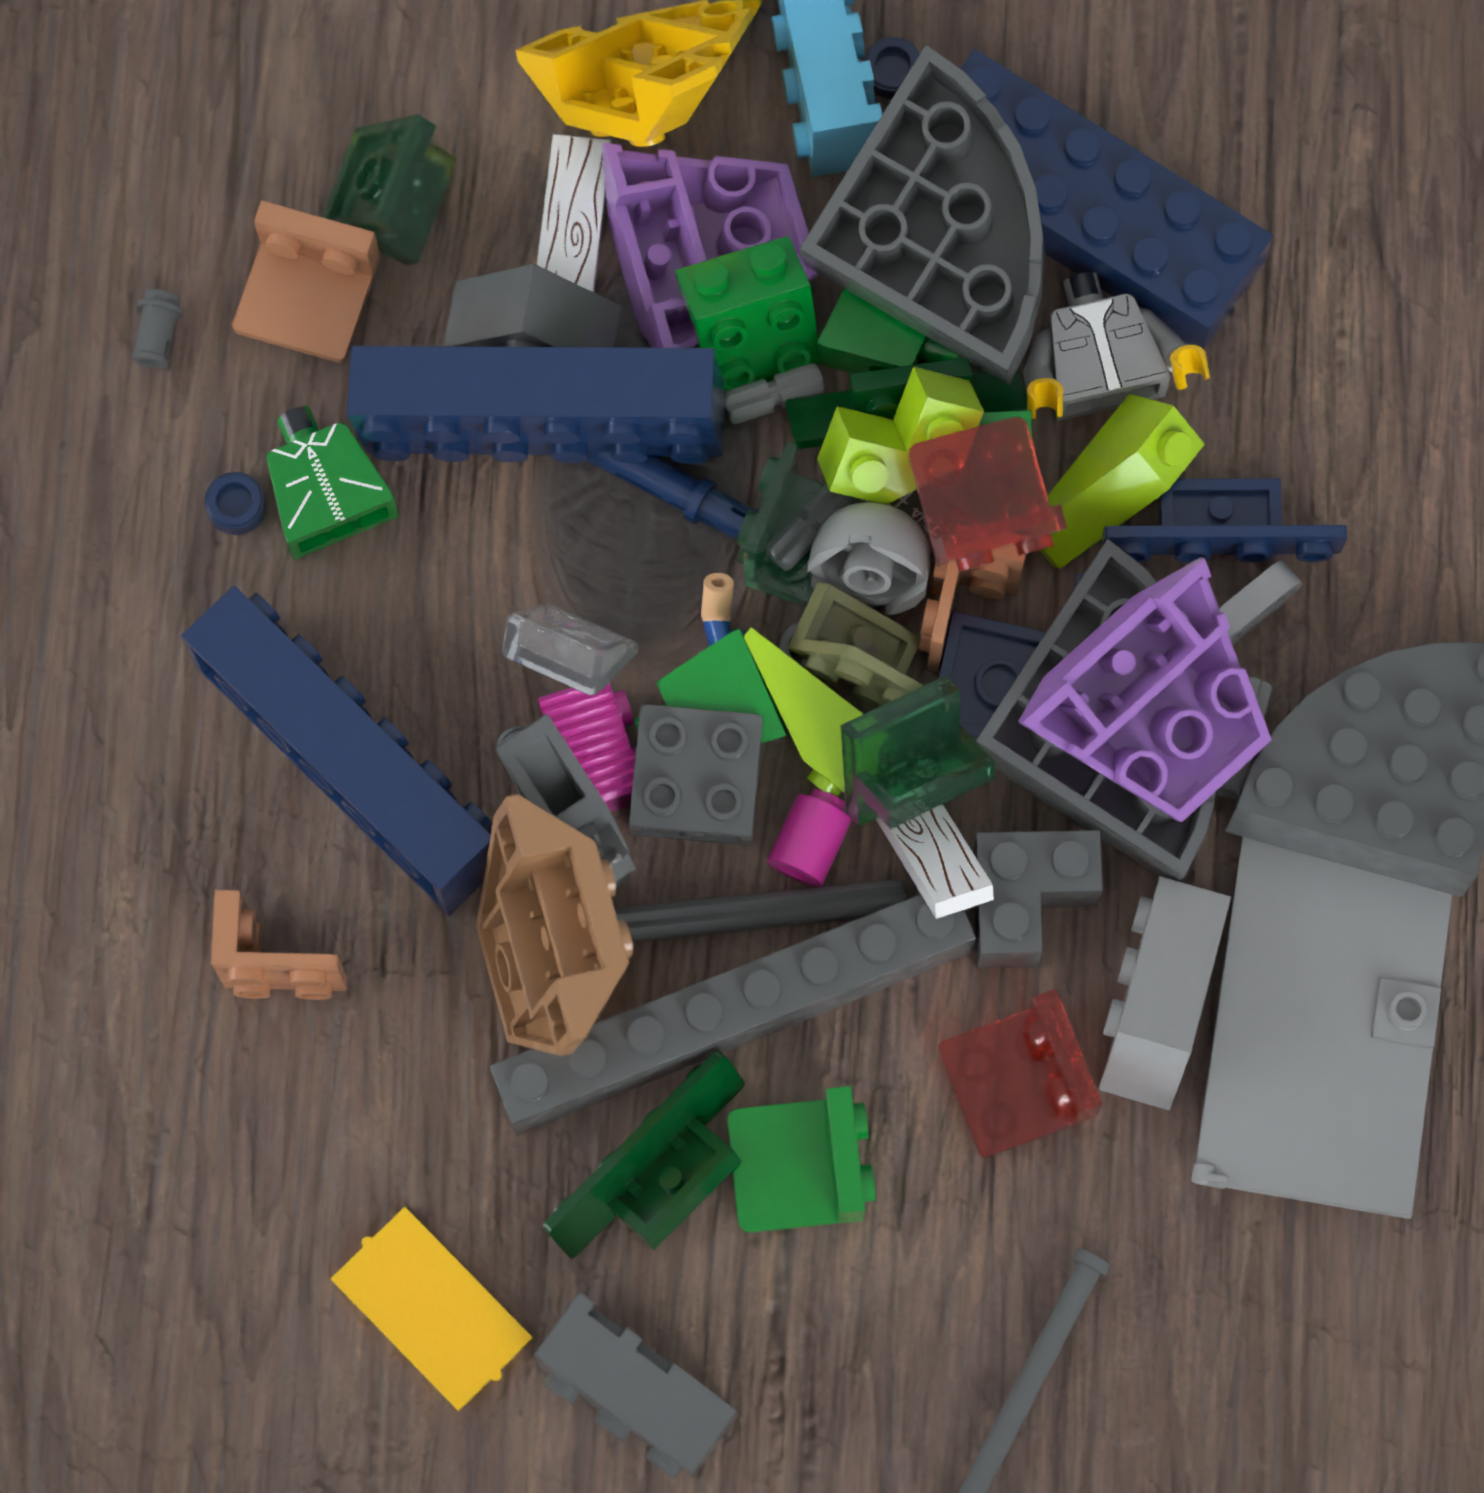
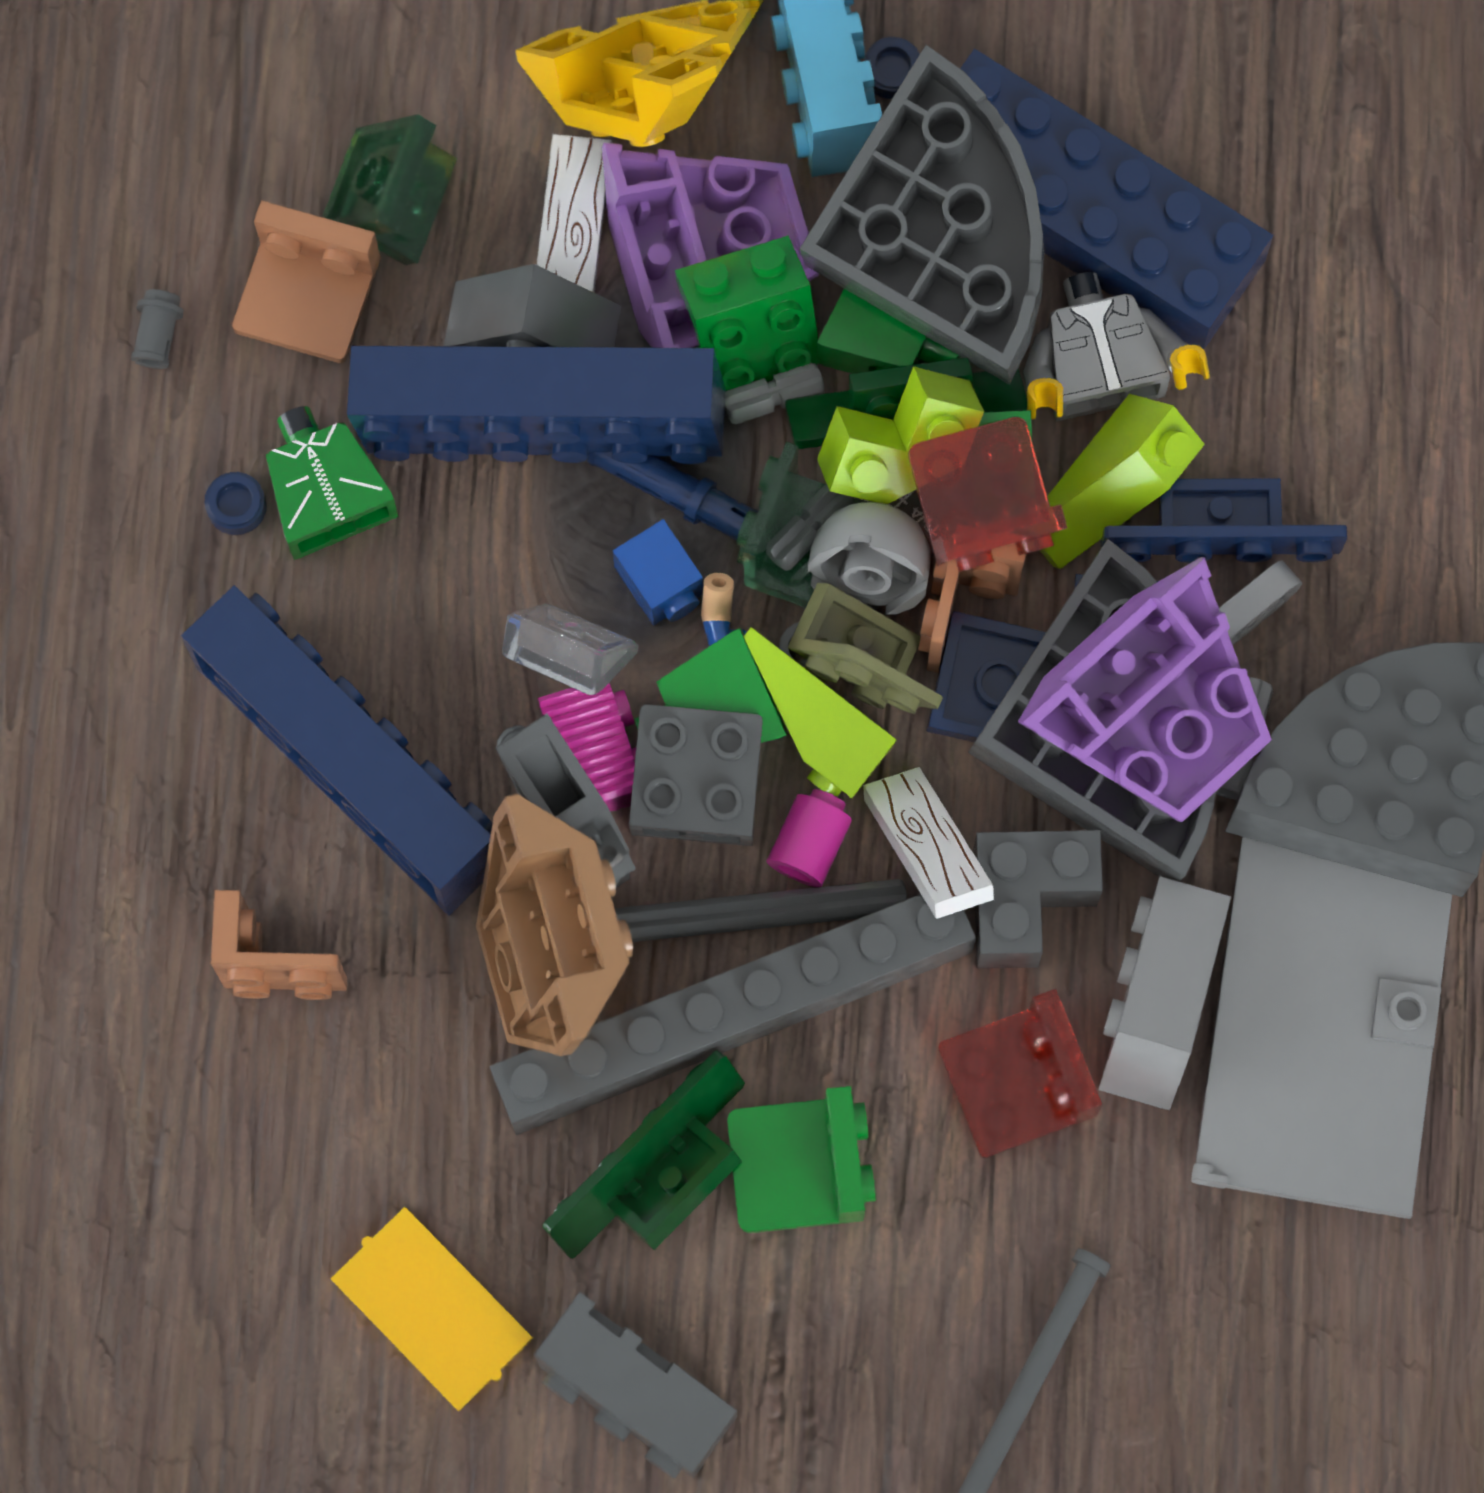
clear green bracket [840,675,995,829] -> none
none -> blue brick [612,519,703,626]

